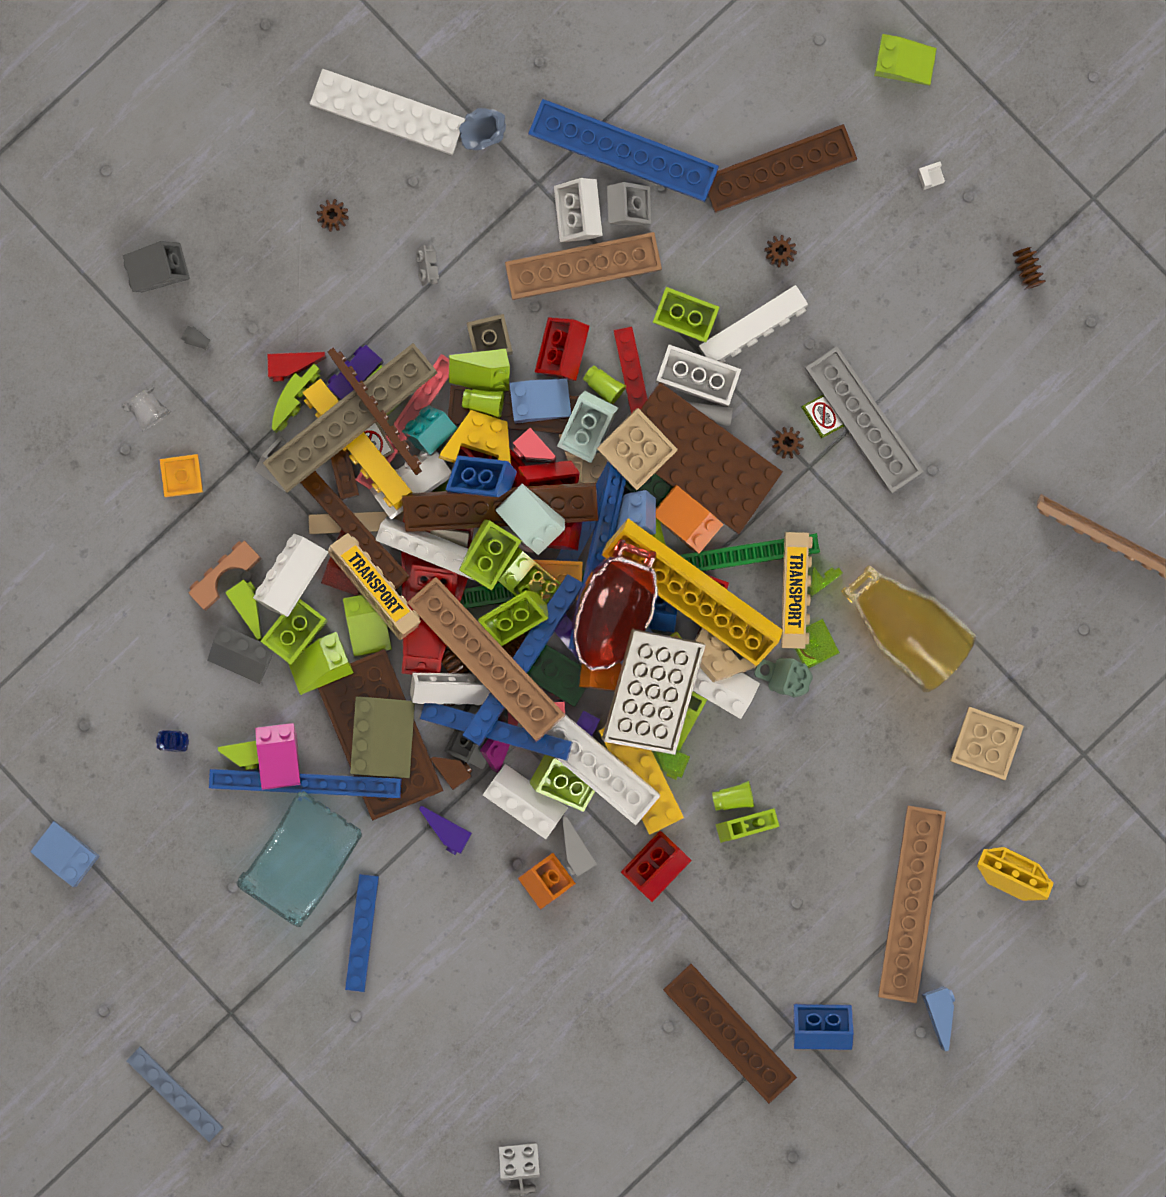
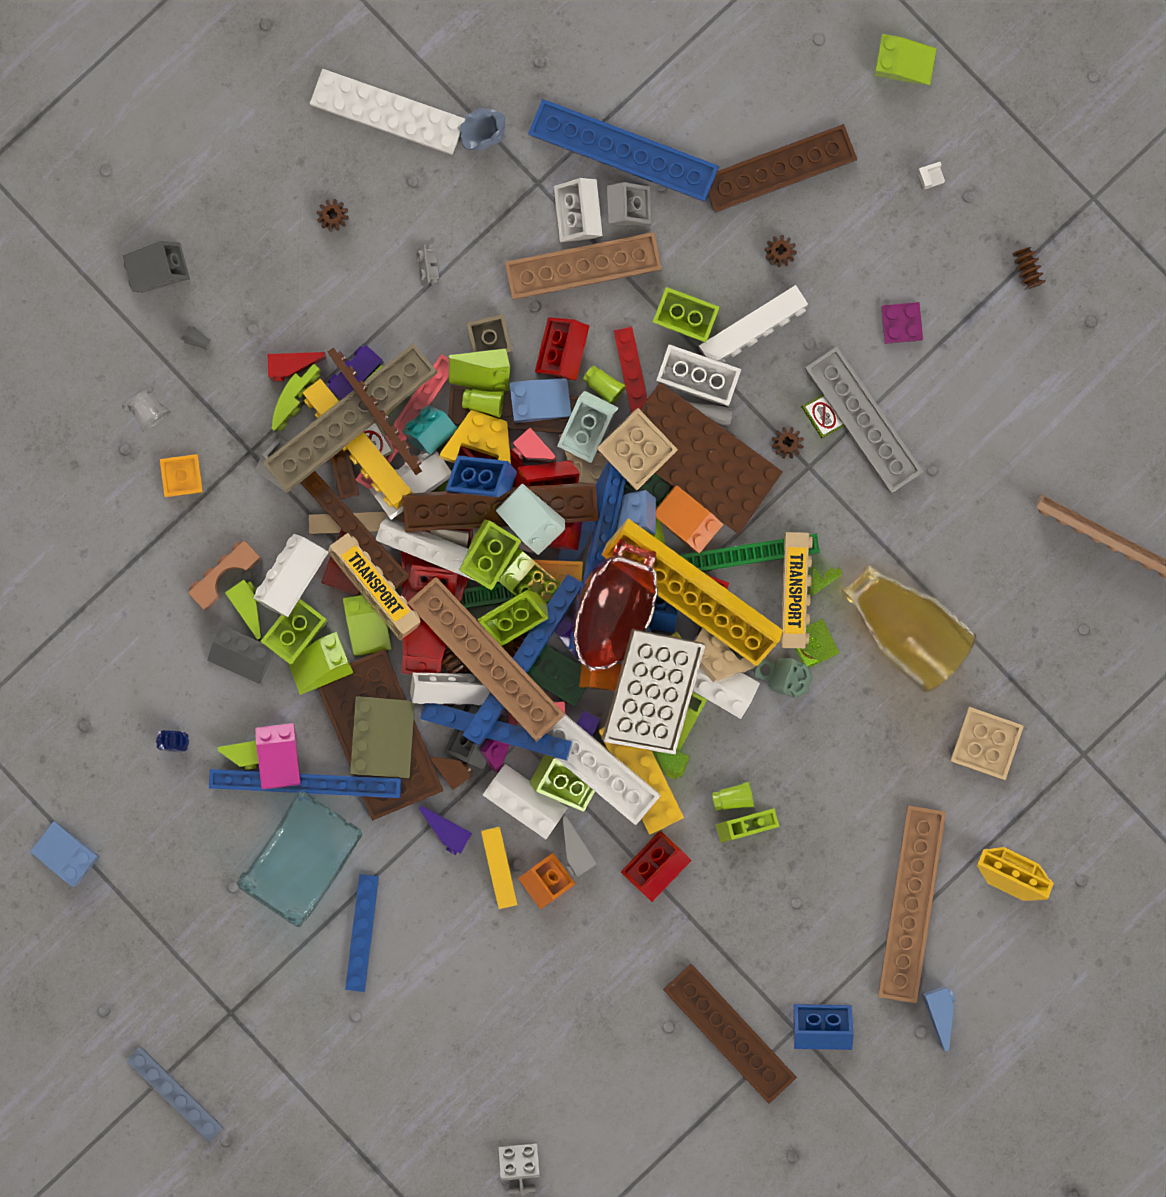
none -> yellow slope [481,827,517,909]
none -> magenta plate [881,302,923,344]

